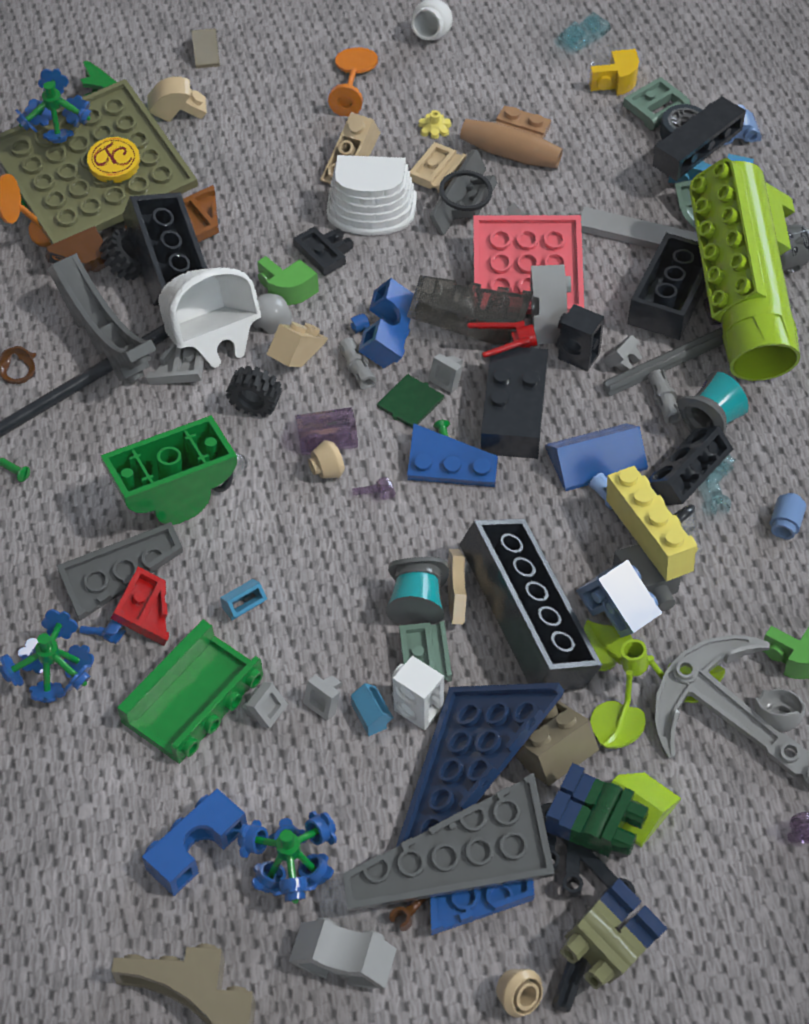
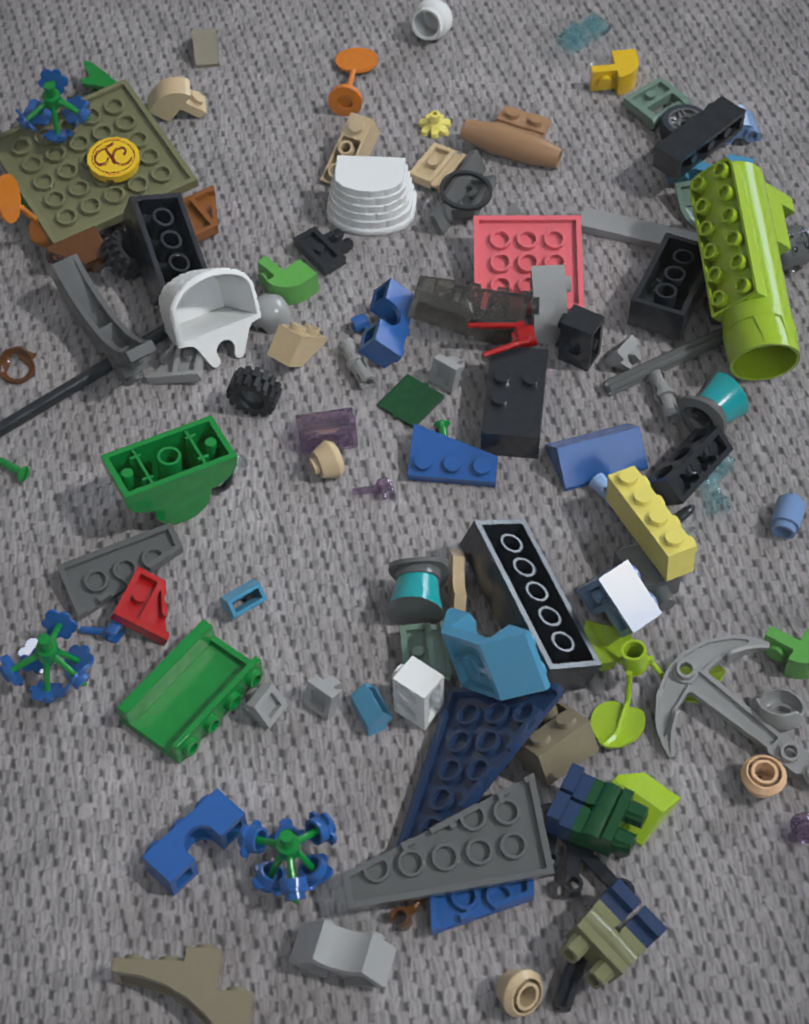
none -> dark azure slope [441,608,551,701]
none -> light nougat cone [741,754,787,799]

